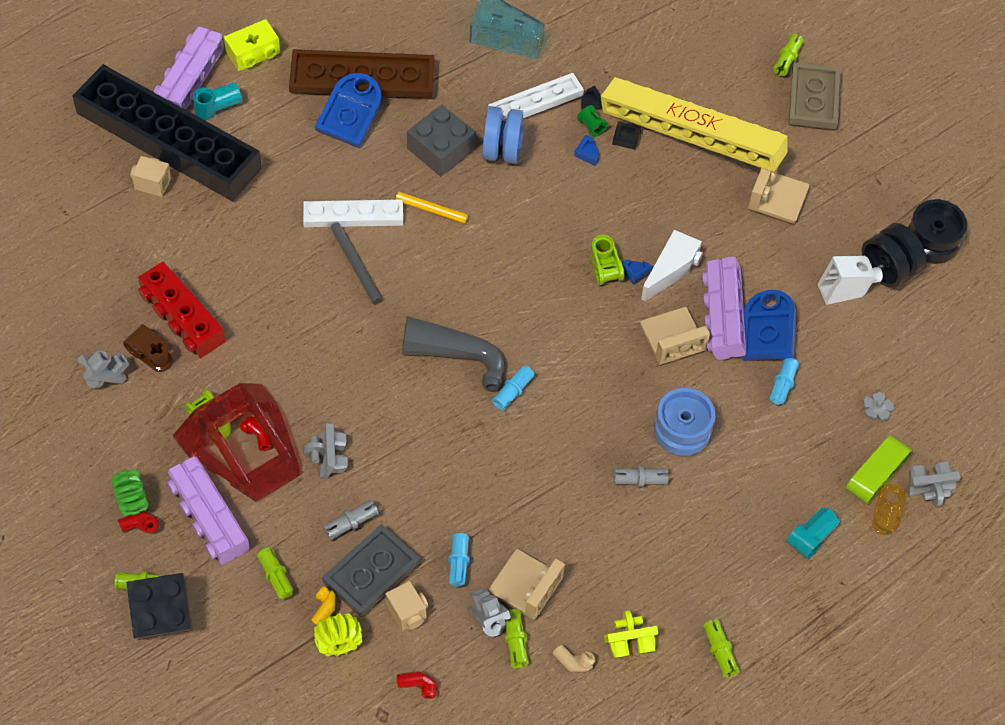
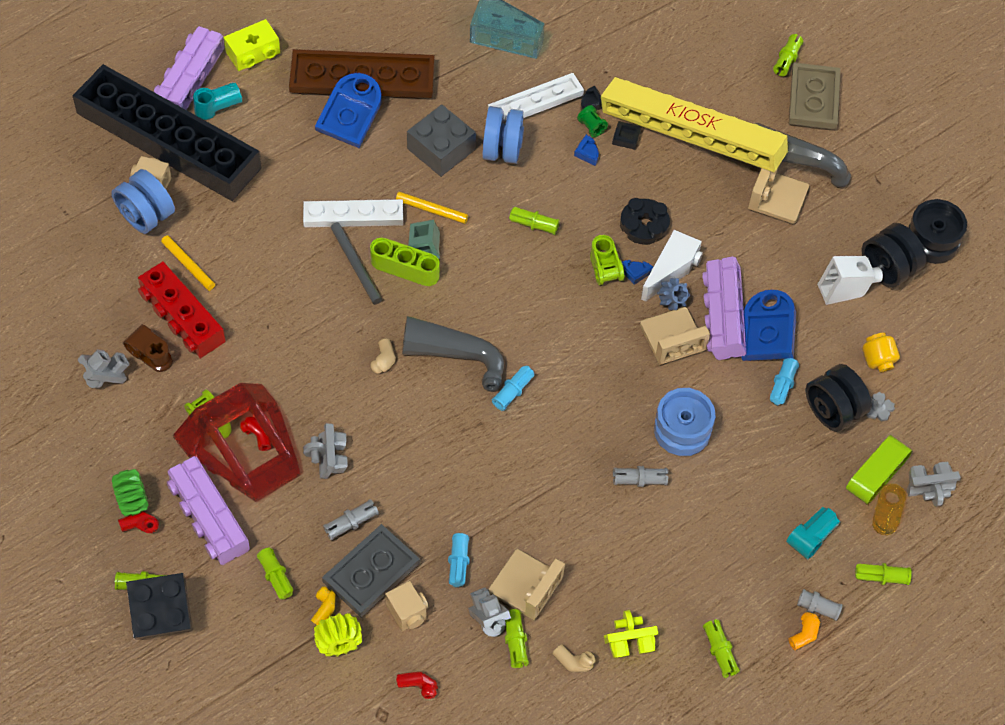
none -> medium blue wheel [111,169,175,234]
none -> yellow bar [161,235,215,291]
none -> lime beam [370,238,440,286]
none -> tan arm [370,339,396,374]
none -> sand green brick [408,220,440,258]
none -> lime axle [509,207,560,235]
none -> black plate [620,198,670,245]
none -> sand blue gear [657,278,690,310]
none -> dark grey animal [755,123,851,187]
none -> light orange arm [788,612,820,650]
none -> light grey pin [797,589,843,621]
none -> black wheel [805,364,872,432]
none -> lime axle [855,563,911,585]
none -> yellow head [862,332,900,372]

